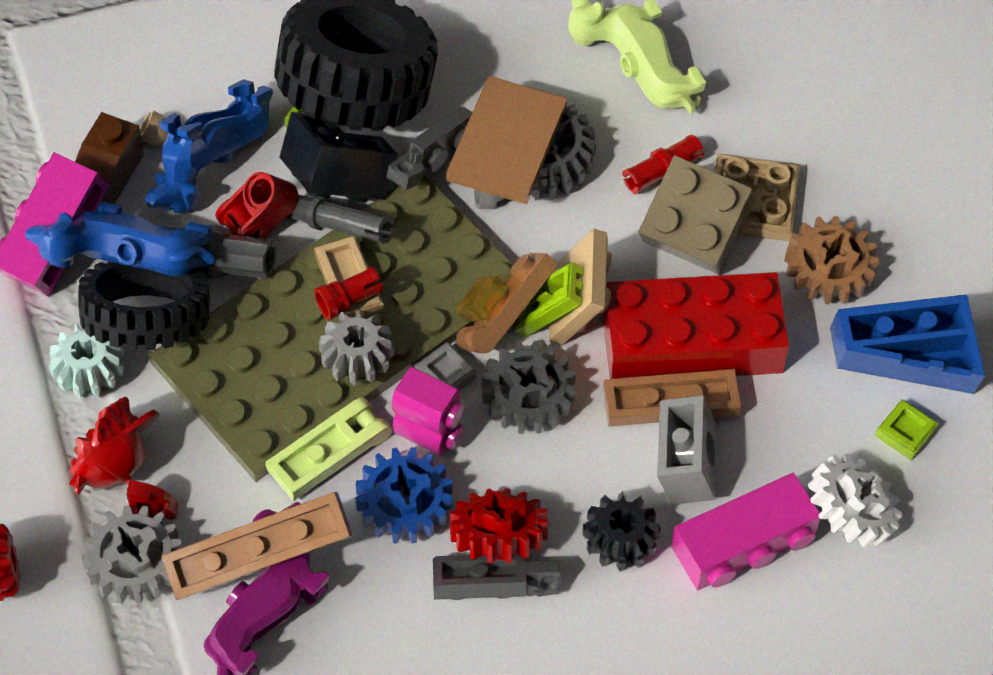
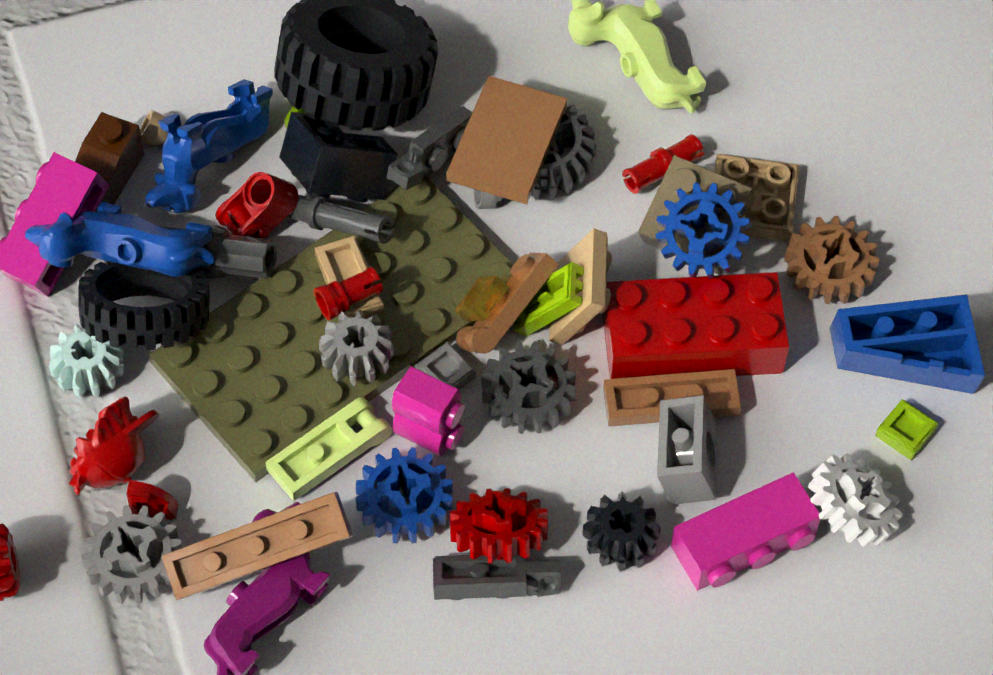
none -> blue gear [655,182,751,279]

